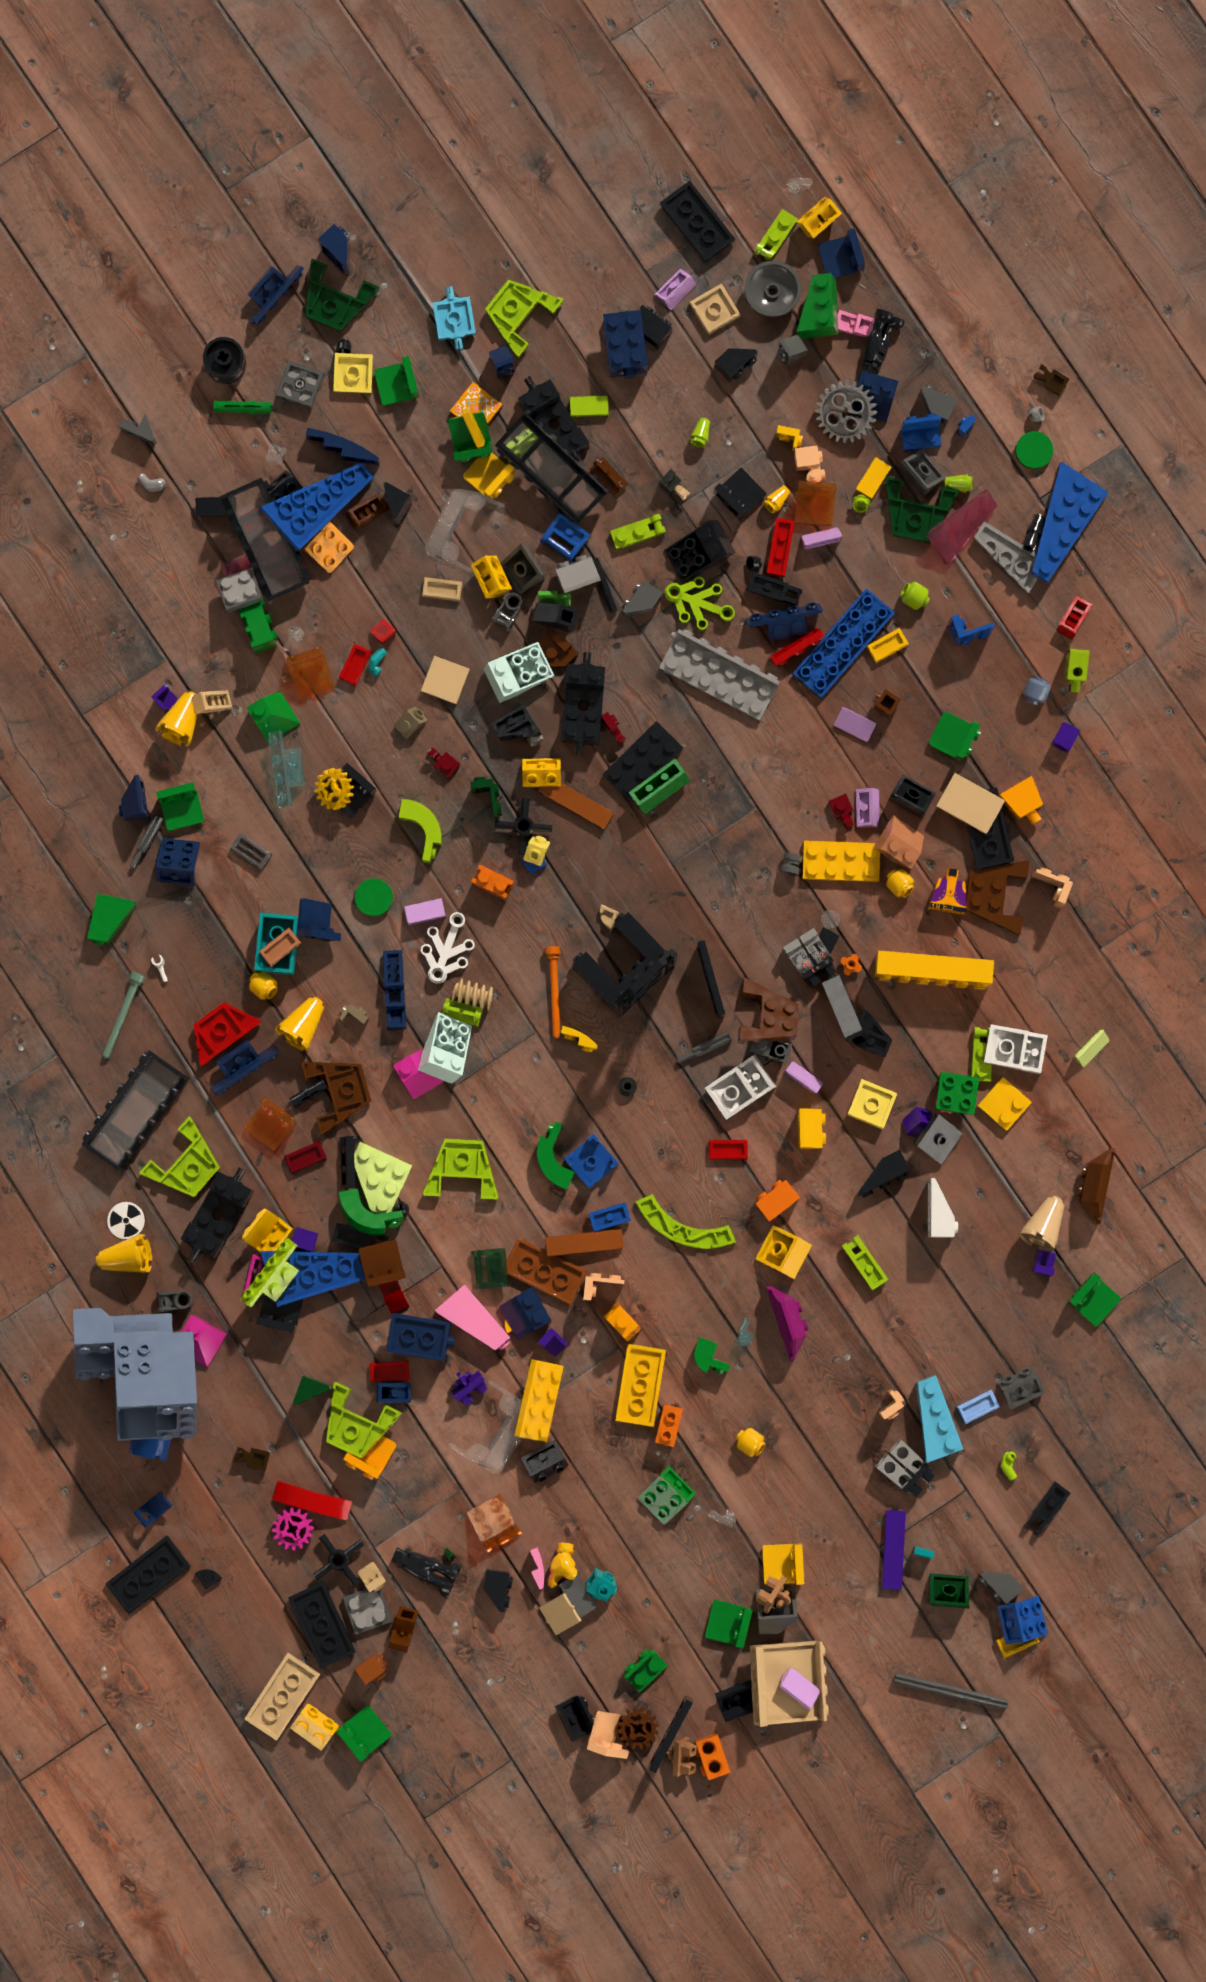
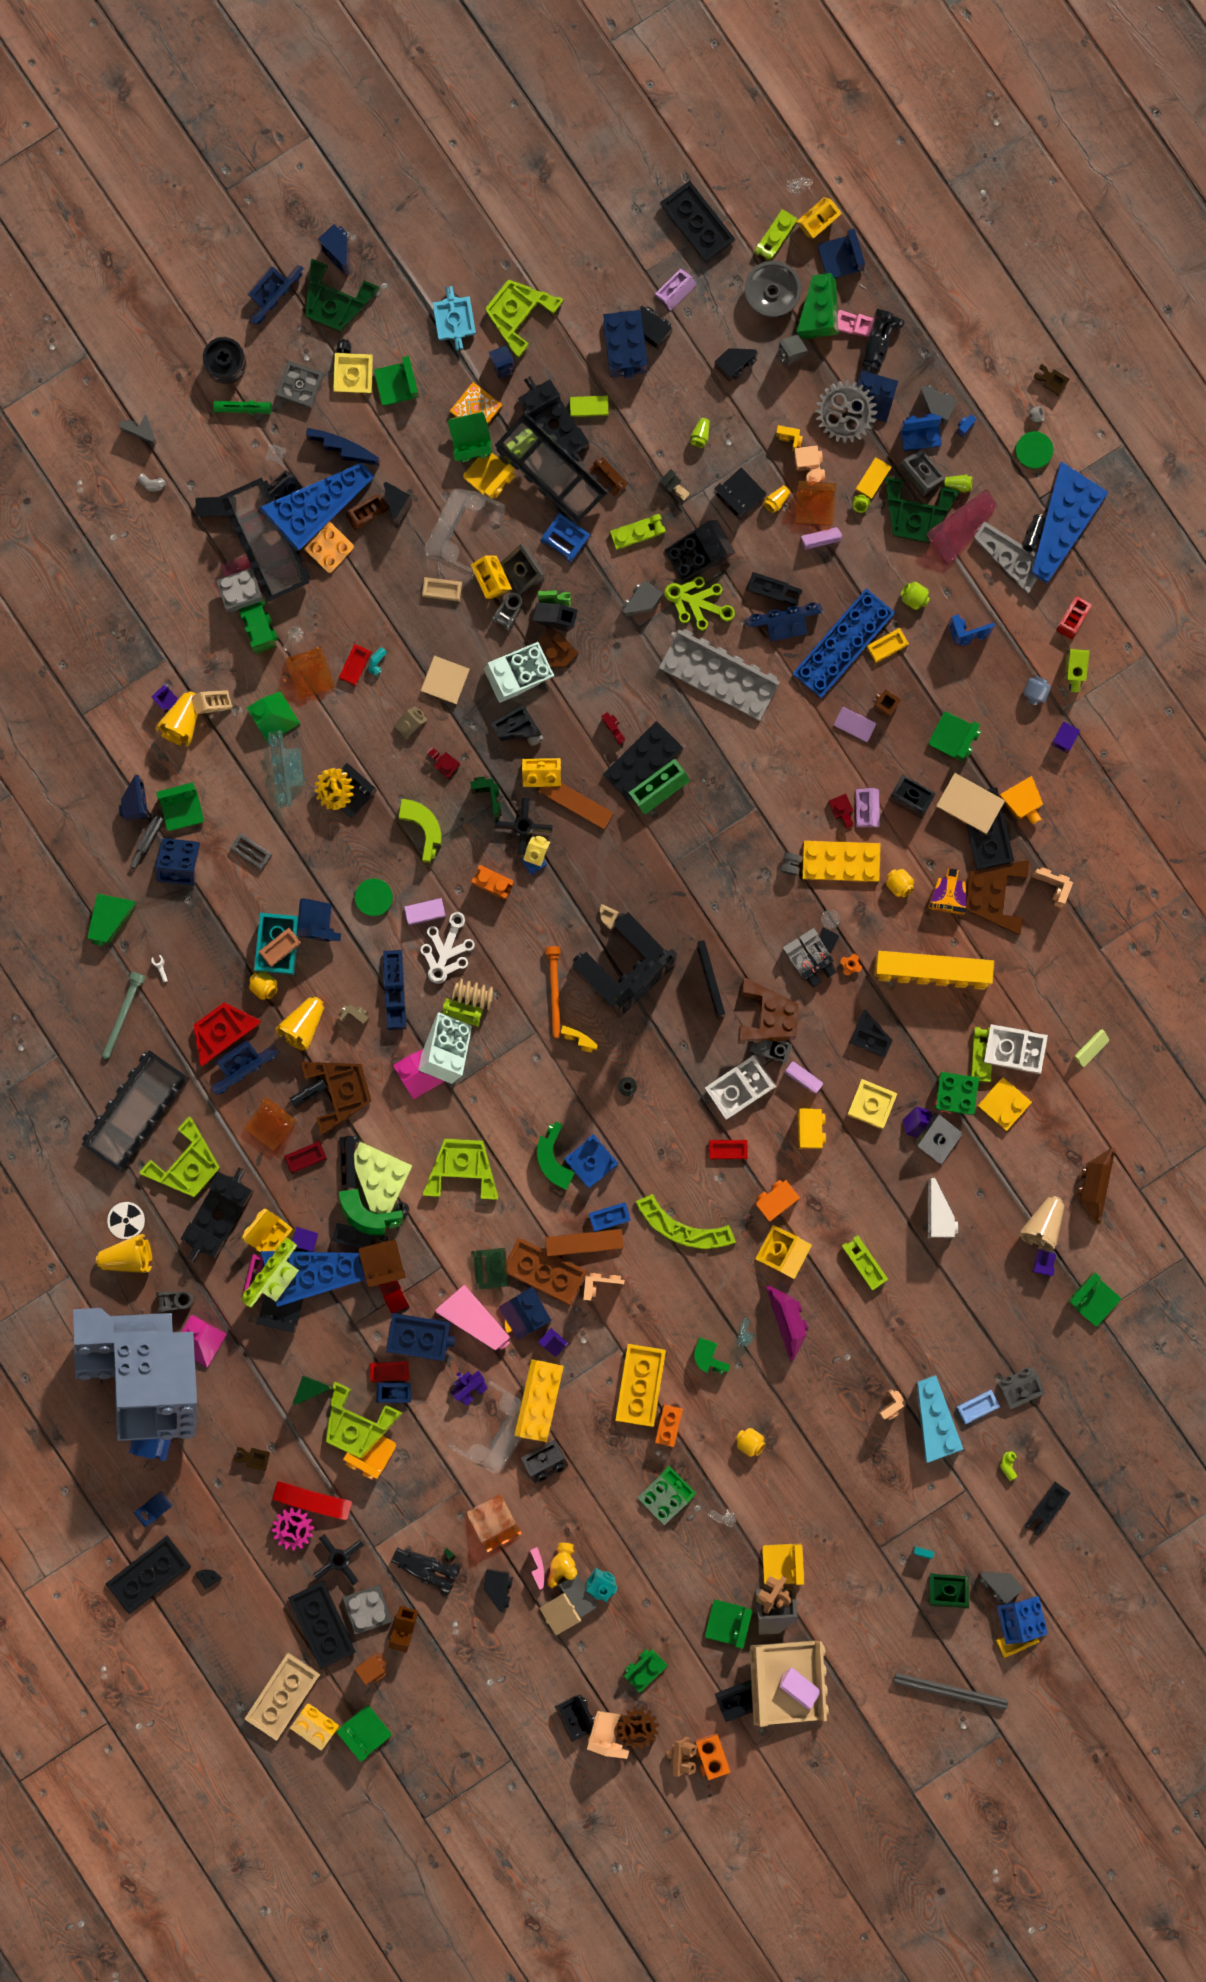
tan bracket [358,1562,386,1592] -> none
red slope [370,619,397,645] -> none
yellow tile [462,407,485,448] -> none
light grey slope [554,555,601,593] -> none
black brick [561,652,605,755] -> none
black bar [592,558,618,613] -> none
light orange torso [603,1302,642,1342] -> none
black tile [649,1696,693,1773] -> none
dark grey axle [676,1031,732,1063] -> none
tan tile [689,283,741,335] -> none
black hinge [746,555,762,571] -> none
red plate [766,517,795,577] -> none
red plate [768,628,824,666] -> none
slope [822,975,871,1048] -> none
black slope [856,1150,910,1198] -> none
nougat slope [873,815,924,869] -> none
light grey hips [875,1439,935,1497] -> none
dark purple tile [882,1510,906,1590] -> none

